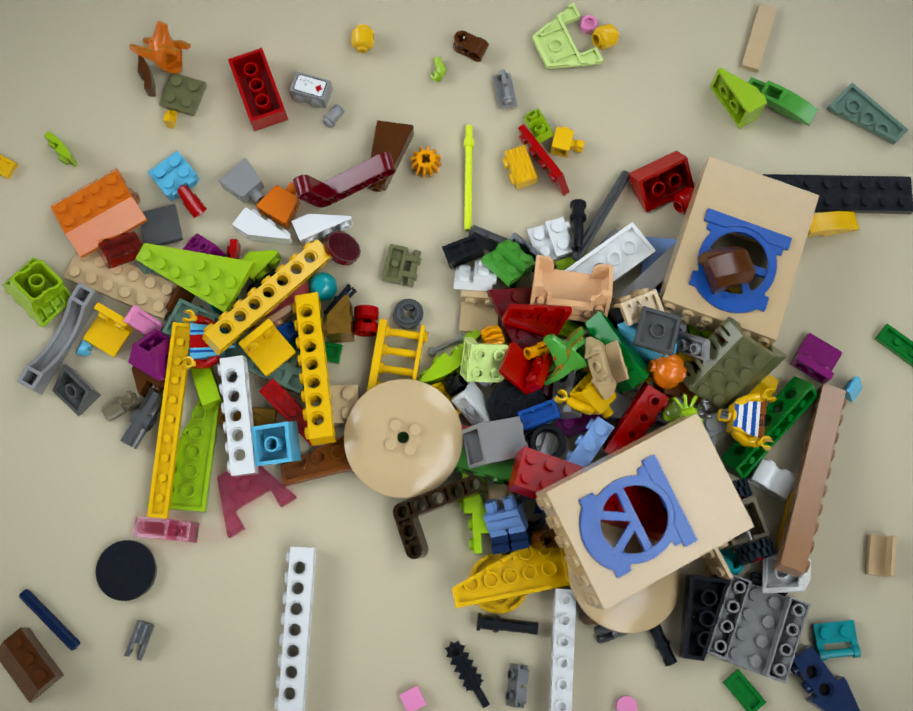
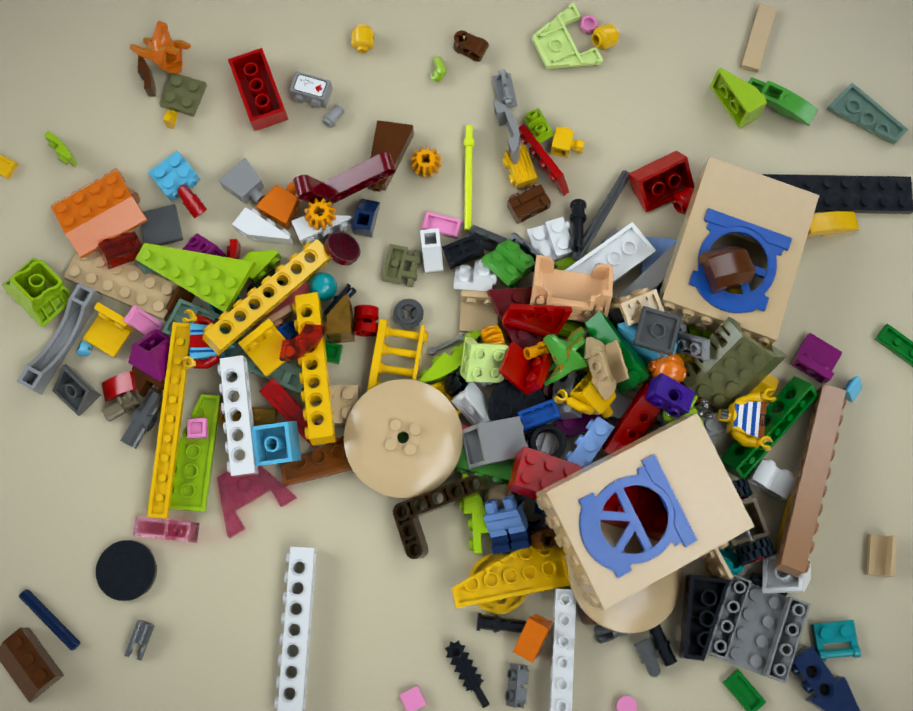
lime slope [190,367,224,410] -> none
none -> red slope [102,371,137,402]
none -> bright pink tile [187,418,208,439]
none -> clear red tile [279,324,325,361]
none -> light orange gear [304,198,336,231]
none -> dark blue slope [352,199,380,238]
none -> white slope [420,228,444,273]
none -> bright pink tile [422,211,462,239]
none -> light grey slope [493,100,521,164]
none -> reddish brown brick [507,184,551,224]
none -> orange hinge [513,614,554,663]
none -> dark grey hinge [634,638,661,678]
none -> dark purple brick [645,373,695,418]

